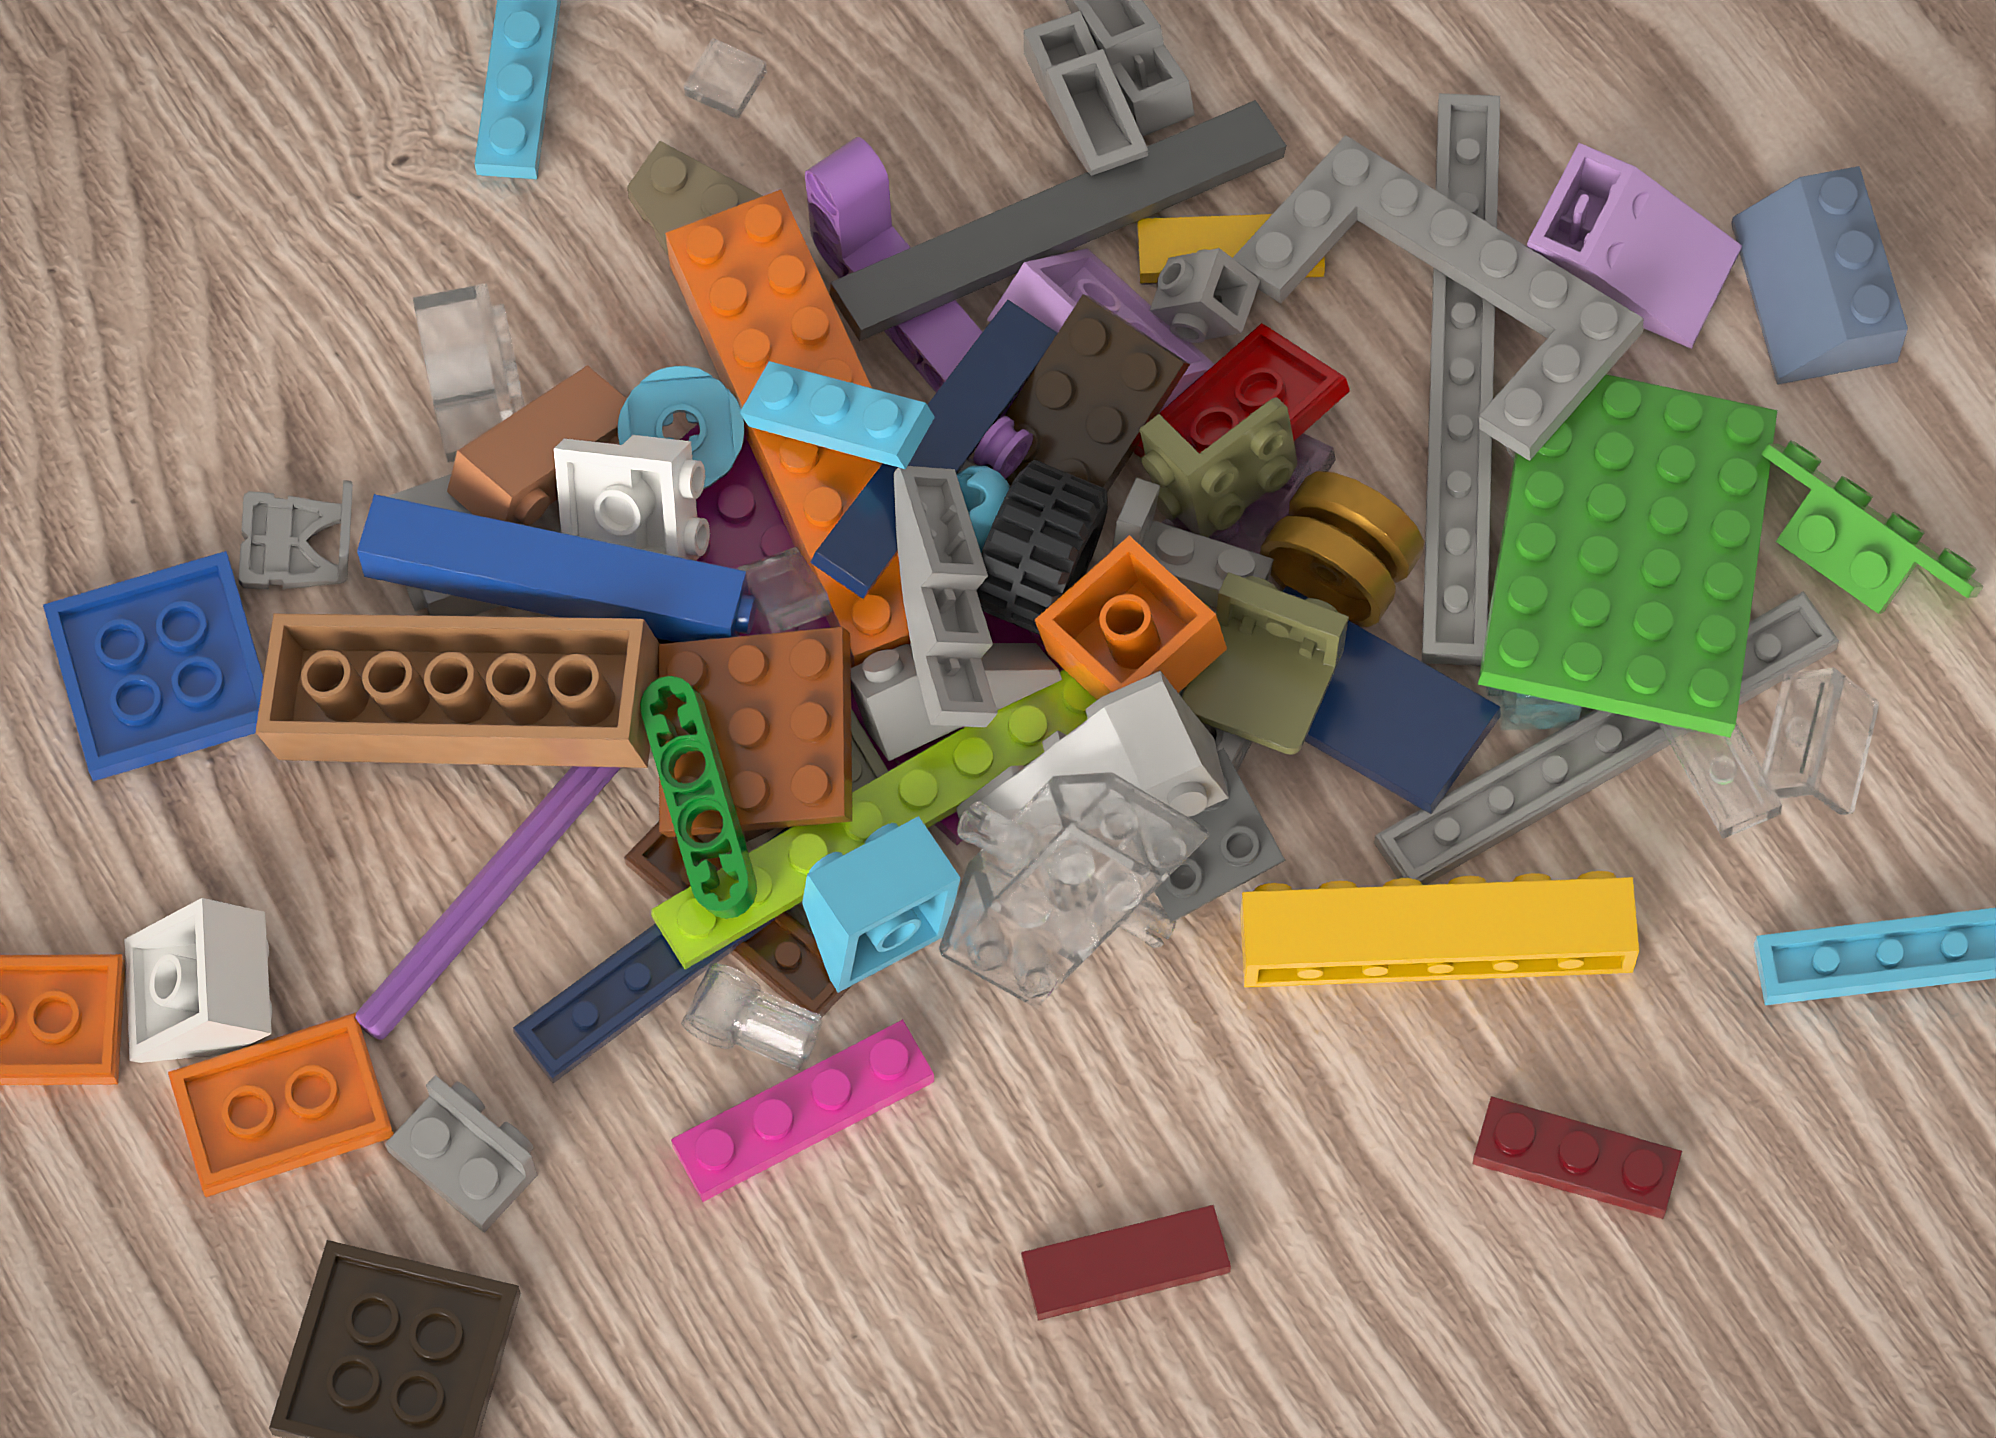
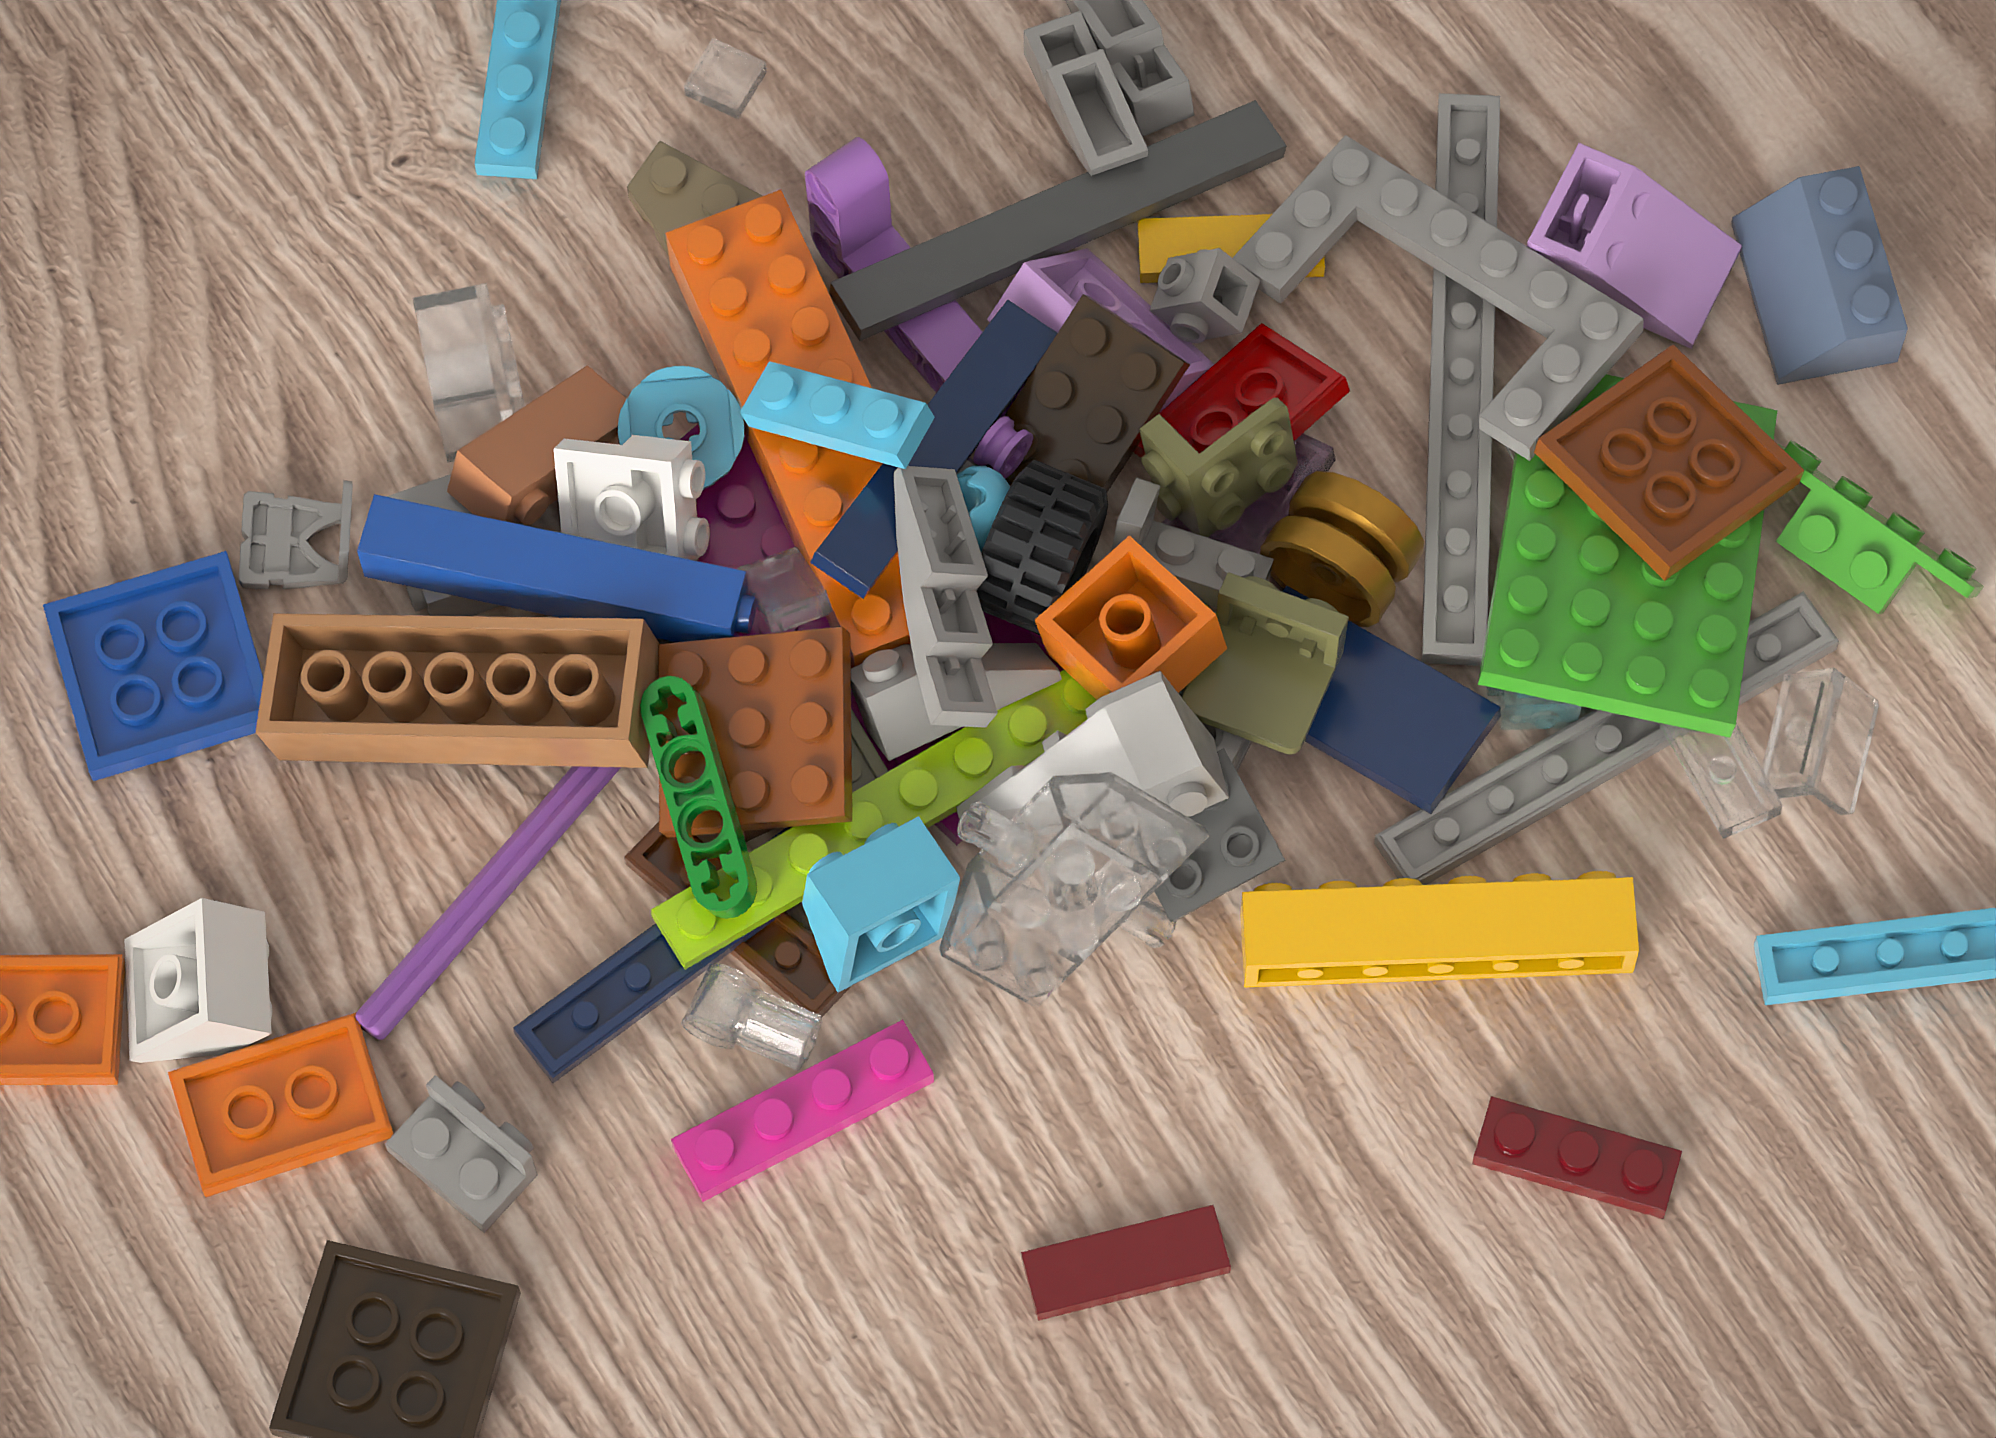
none -> dark orange plate [1534,344,1804,581]

